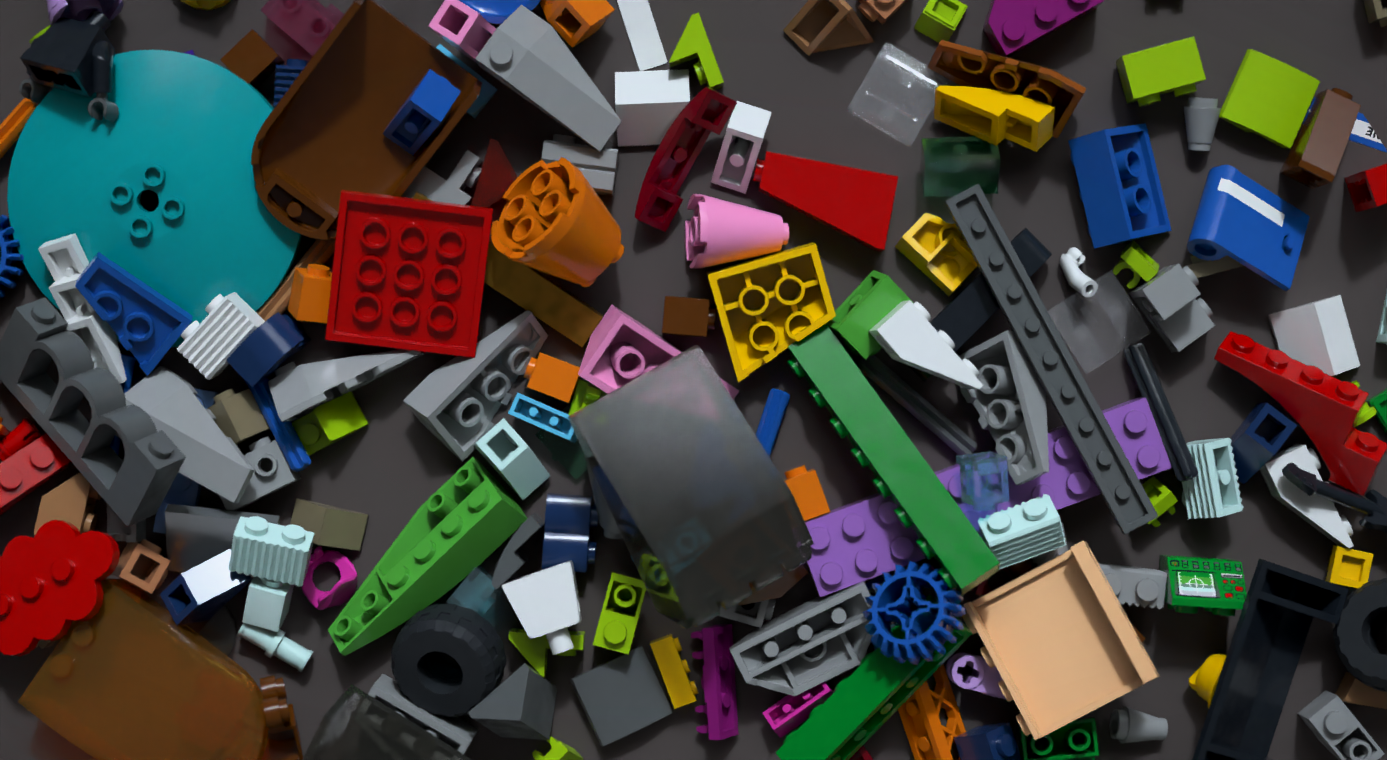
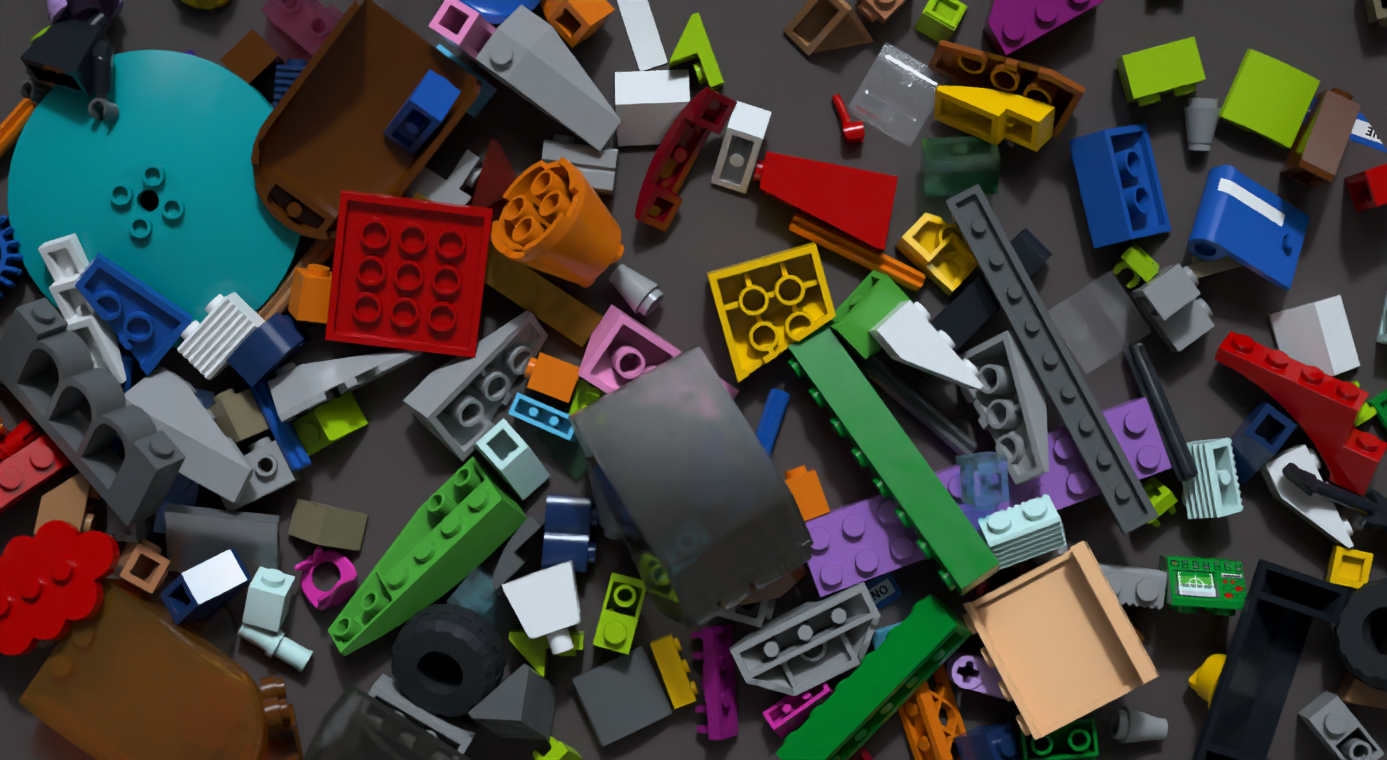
light aqua brick [228,516,315,587] -> none
reddish brown brick [662,296,716,337] -> none
bright pink cone [685,194,789,269] -> none
blue gear [862,561,966,665] -> none
white arm [1059,247,1098,298] -> none
none -> light grey cone [609,264,664,317]
none -> orange axle [789,212,926,292]
none -> red hand [831,94,865,143]

